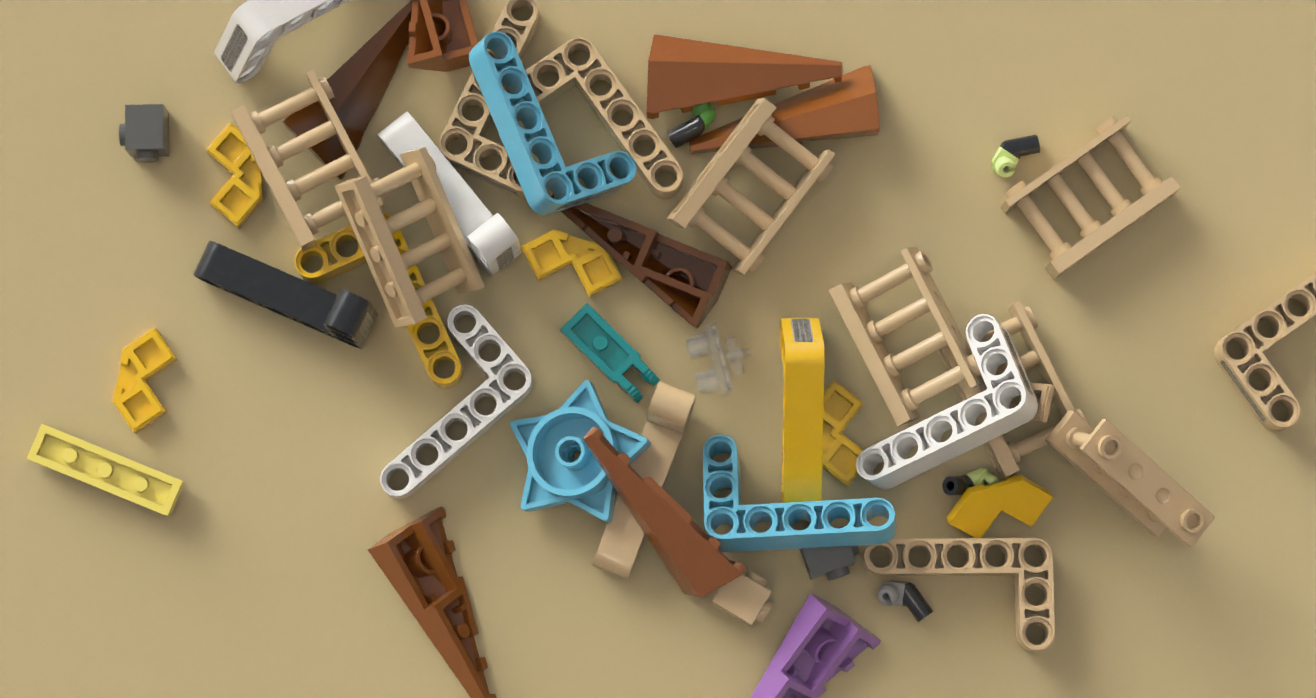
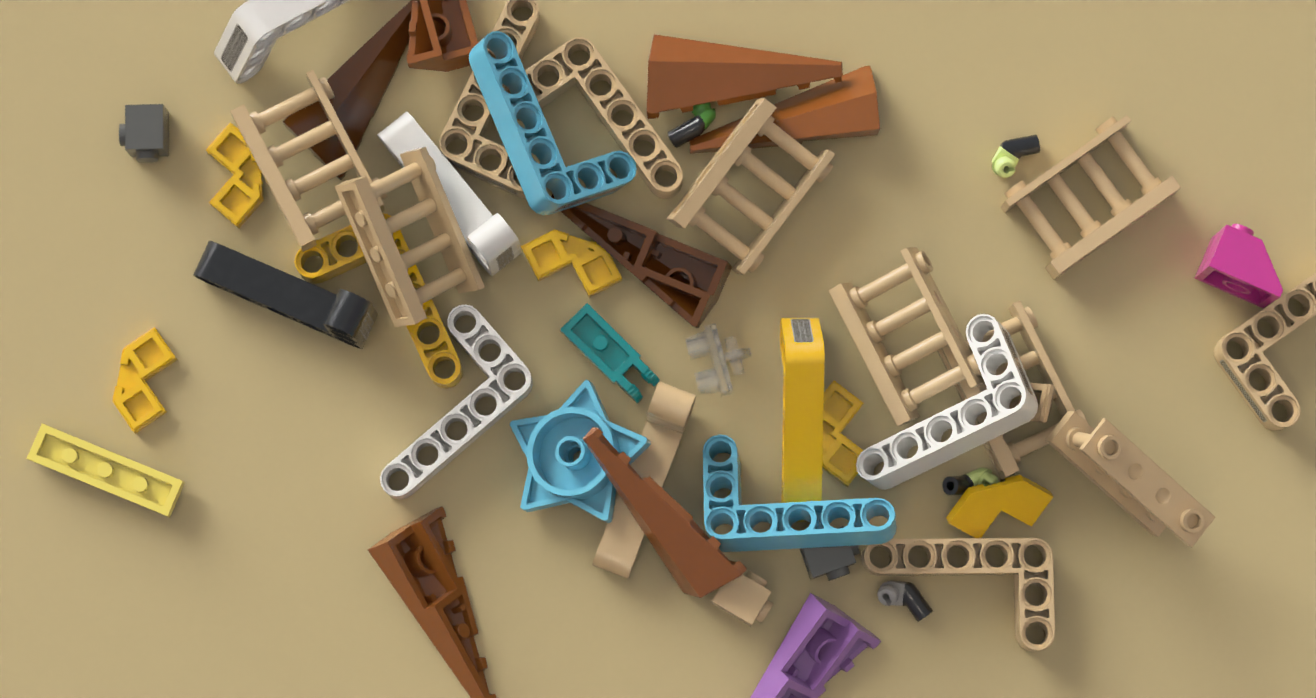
none -> dark pink slope [1194,224,1283,309]

